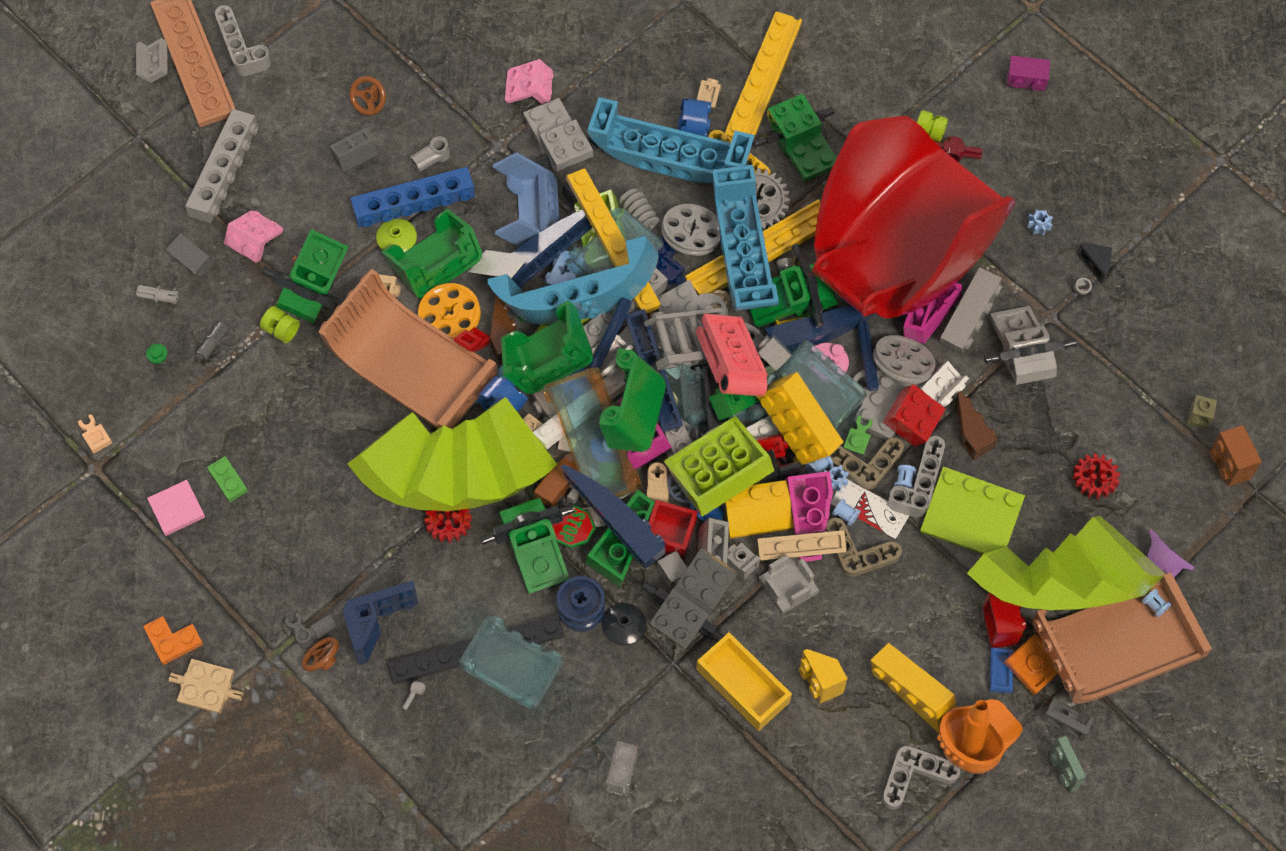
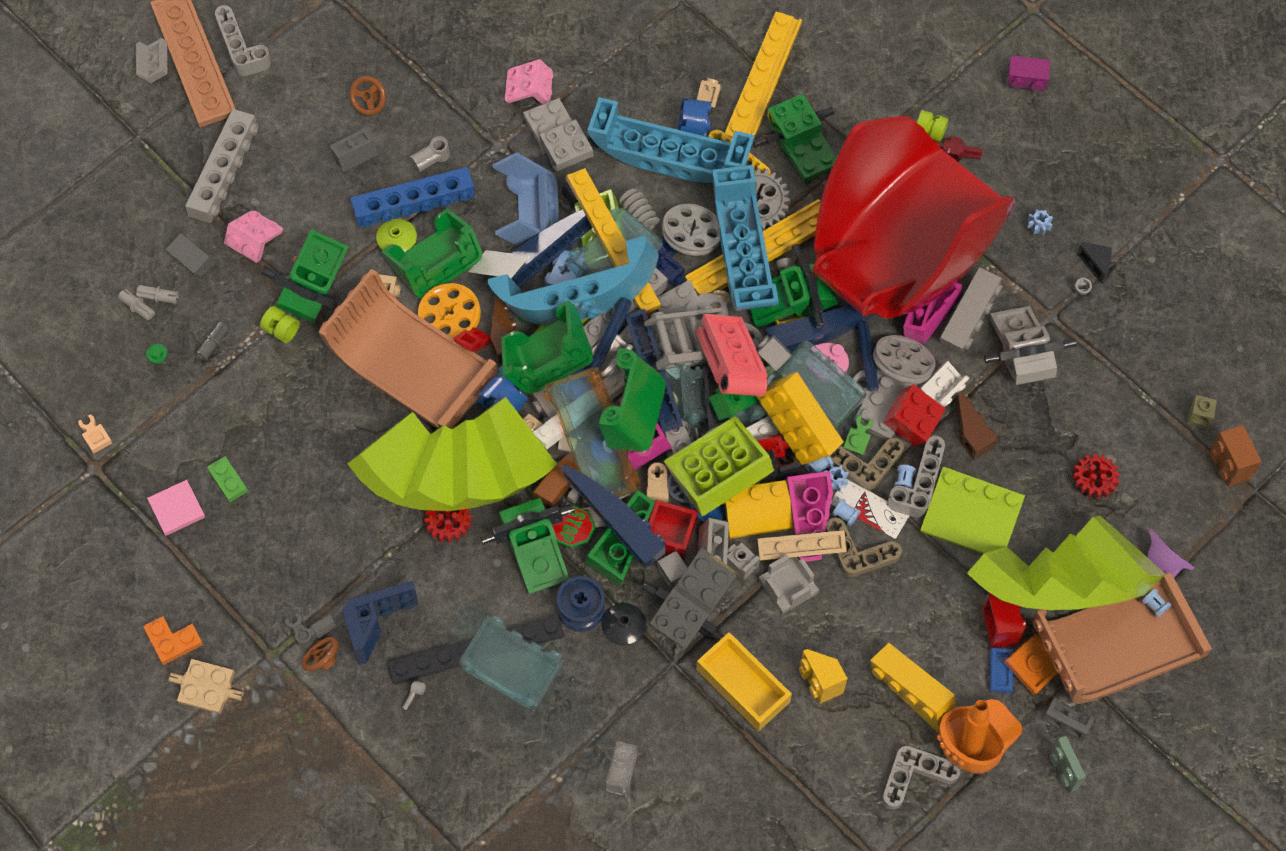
none -> light grey axle [118,289,155,320]

